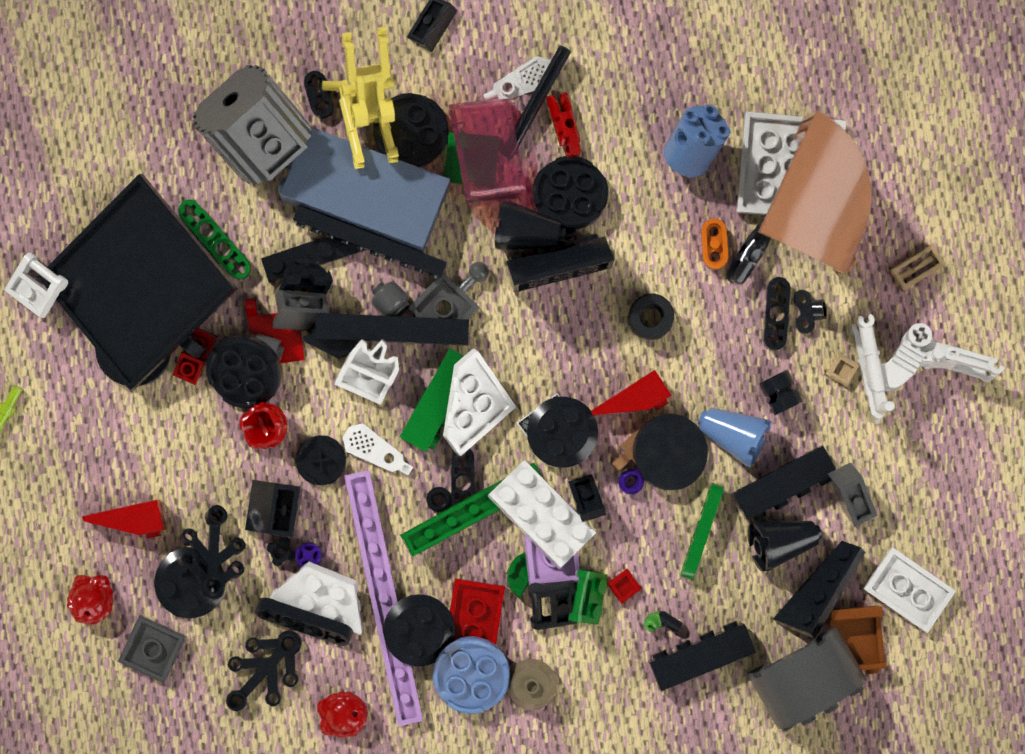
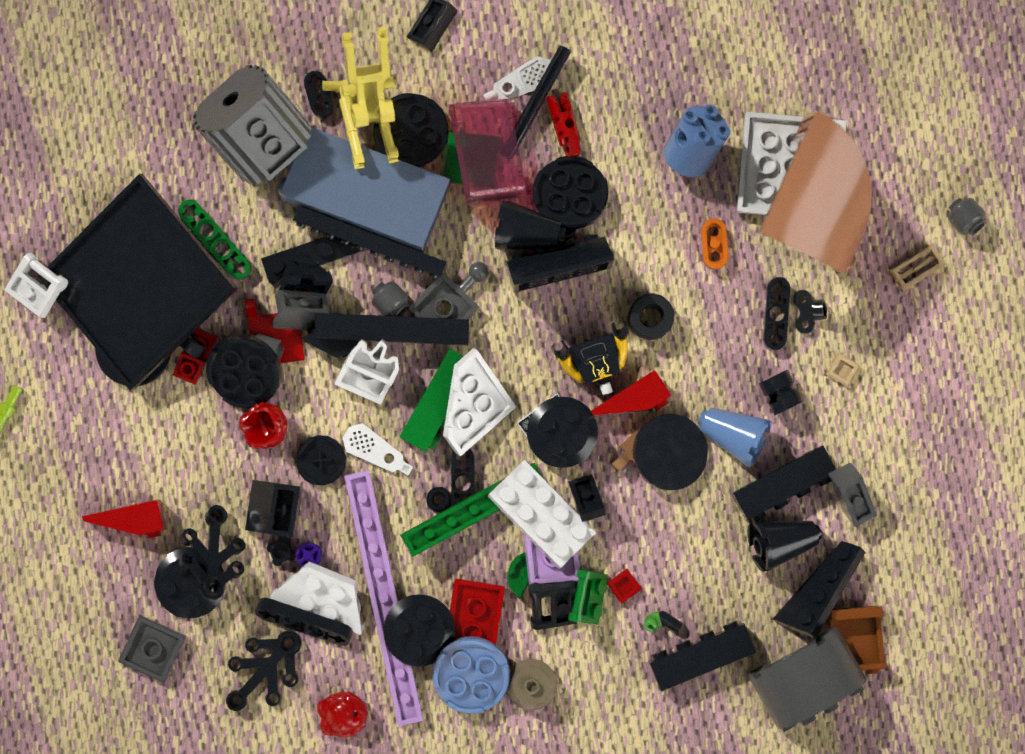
red hair [67,575,114,625] -> none
dark purple plate [618,469,644,494] -> none
green beam [680,482,724,580] -> none
black hinge [726,223,771,284] -> none
white piece [851,314,1005,424] -> none
white plate [863,547,956,633] -> none
none -> torso [551,321,628,396]
none -> dark grey head [948,198,986,236]

